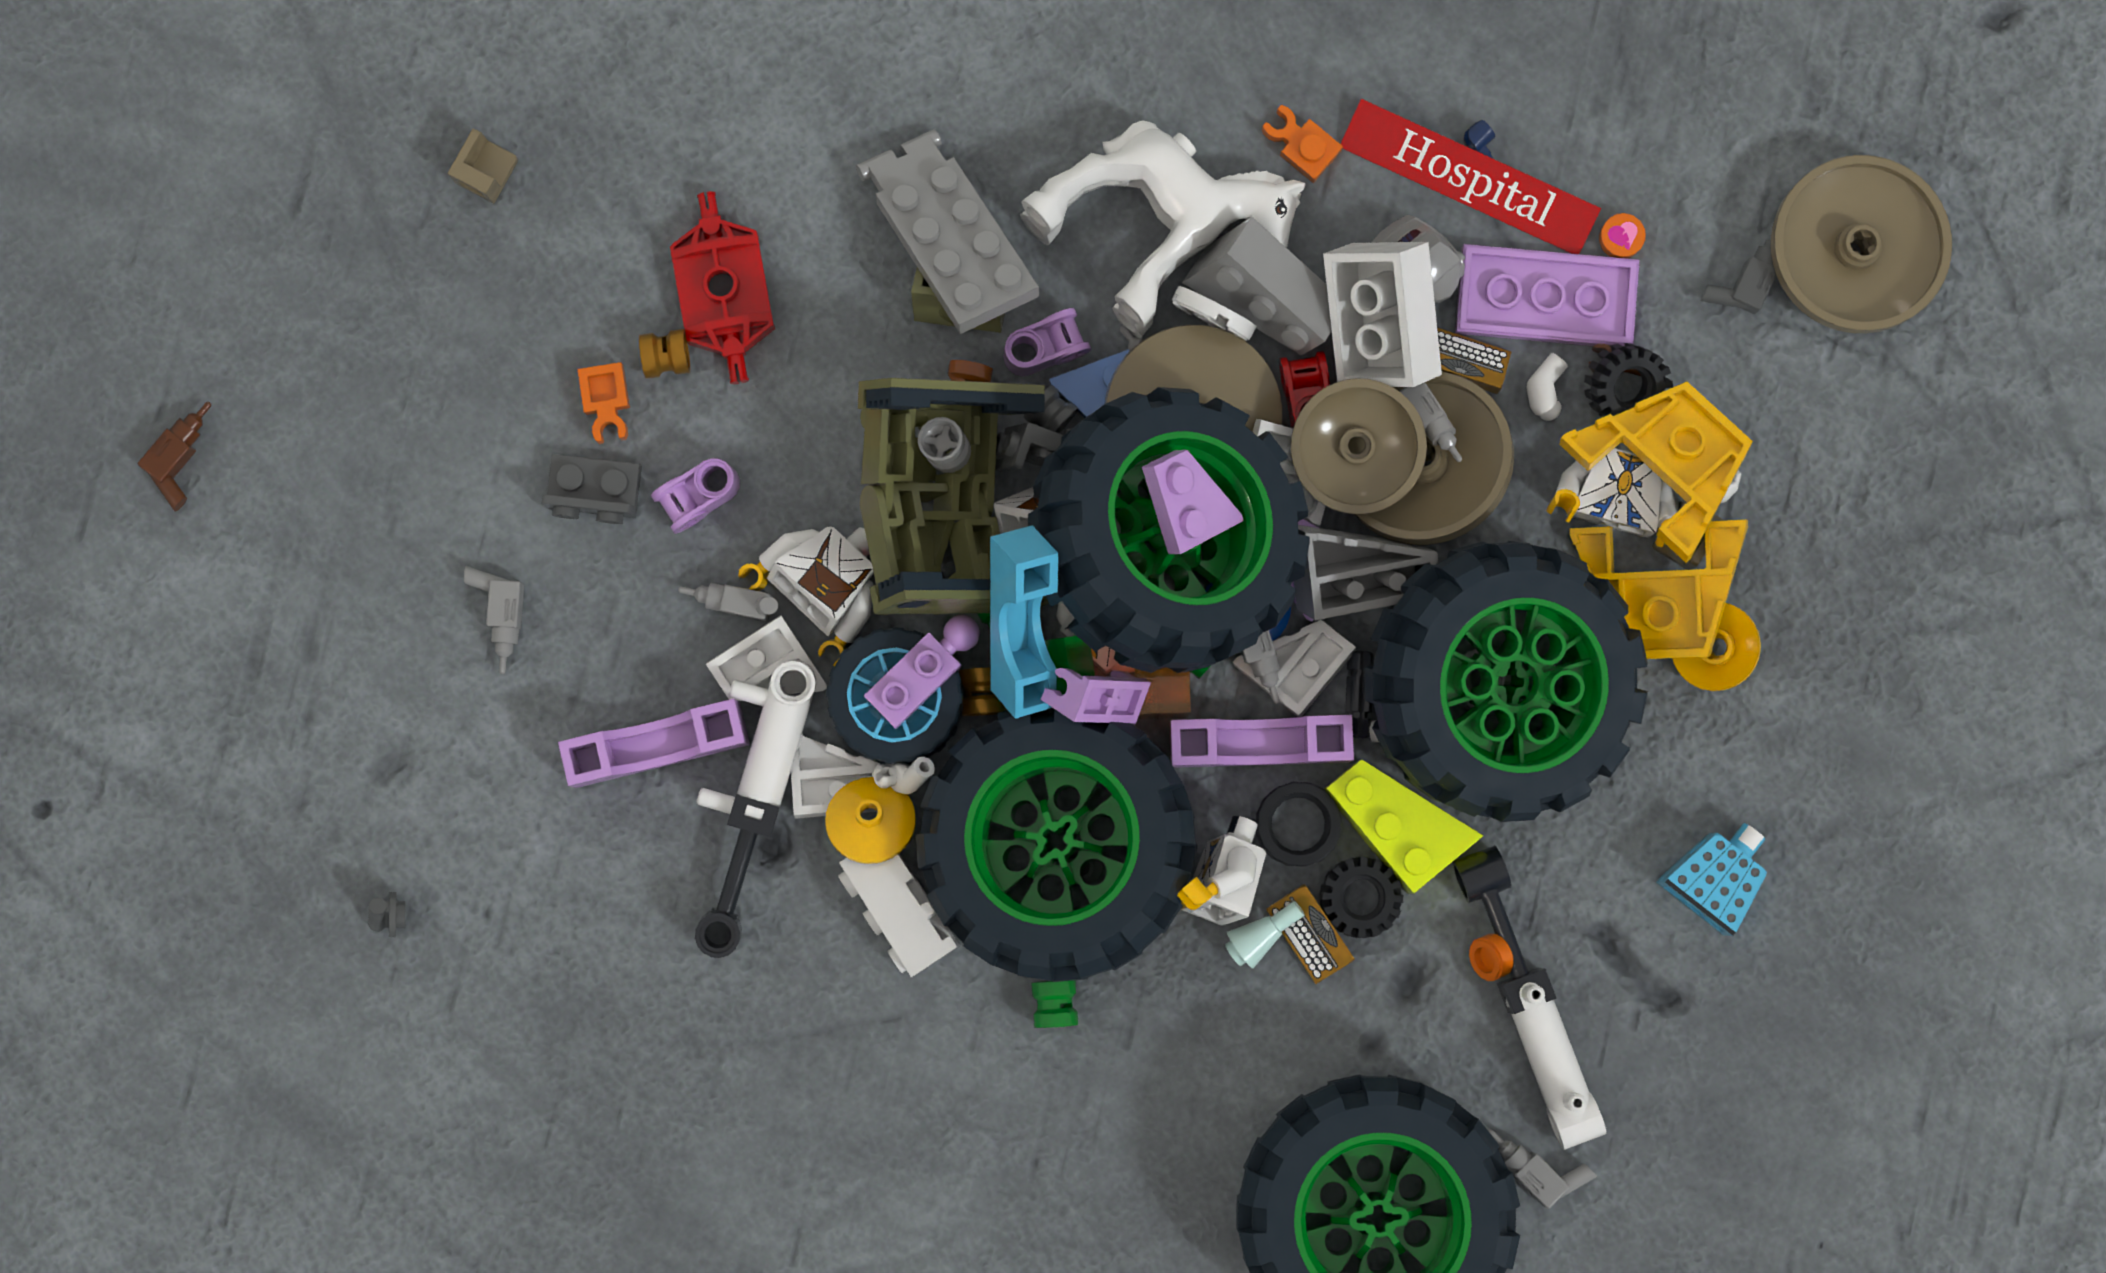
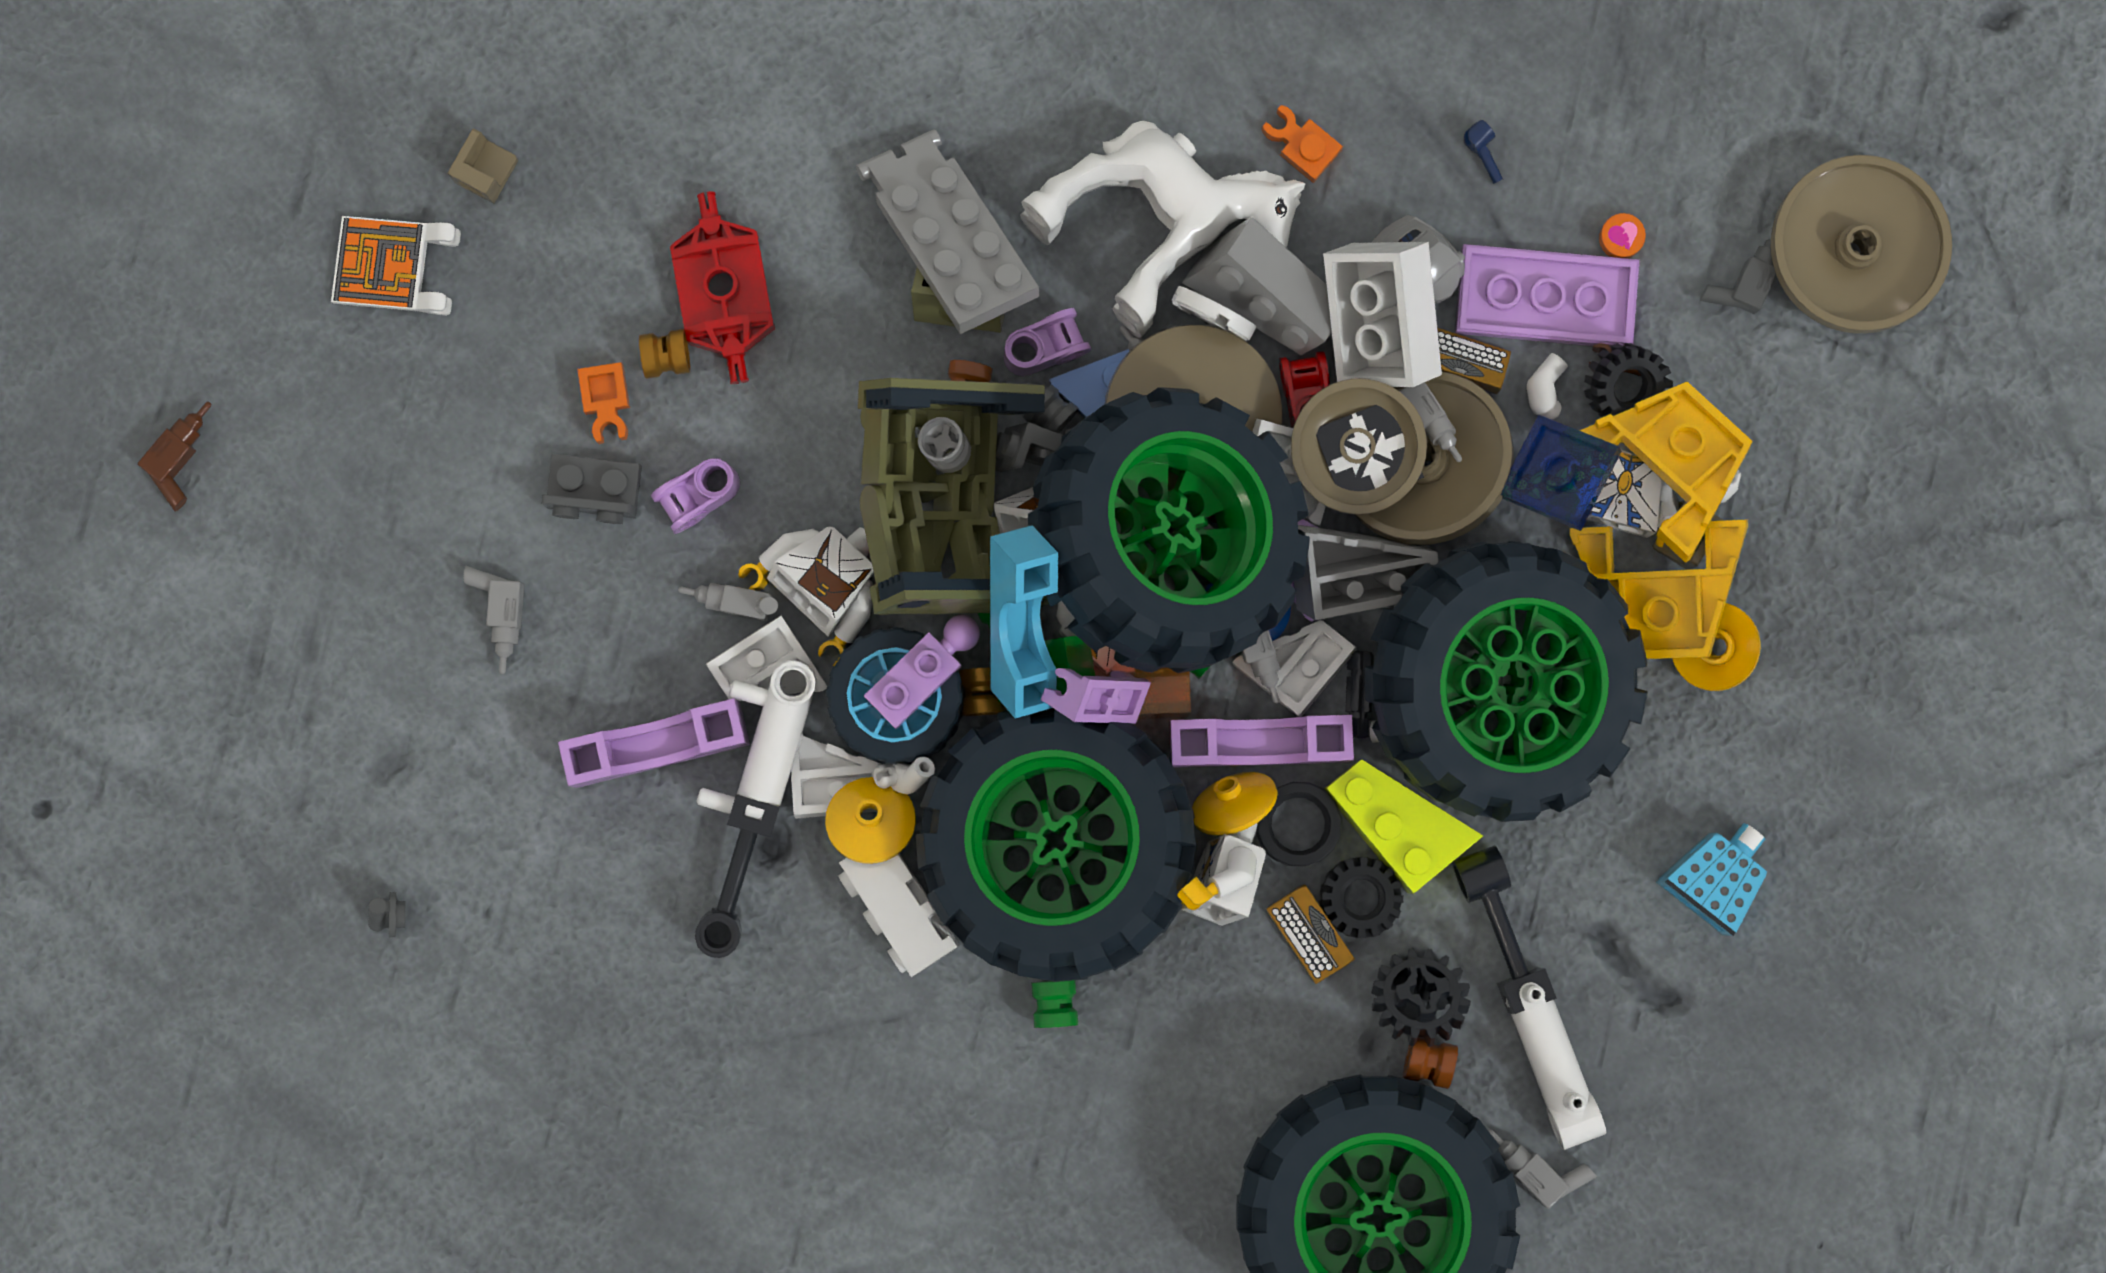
lavender wing [1142,450,1244,554] -> none
light aqua cone [1225,901,1305,968] -> none
red sticker [1340,99,1601,254] -> none
orange tile [1469,933,1513,981] -> none
none -> flag [331,216,461,316]
none -> yellow dish [1192,772,1278,835]
none -> black sticker [1316,405,1424,491]
none -> black gear [1371,948,1471,1047]
none -> dark orange wheel [1403,1037,1458,1089]
none -> clear blue tile [1501,415,1622,531]

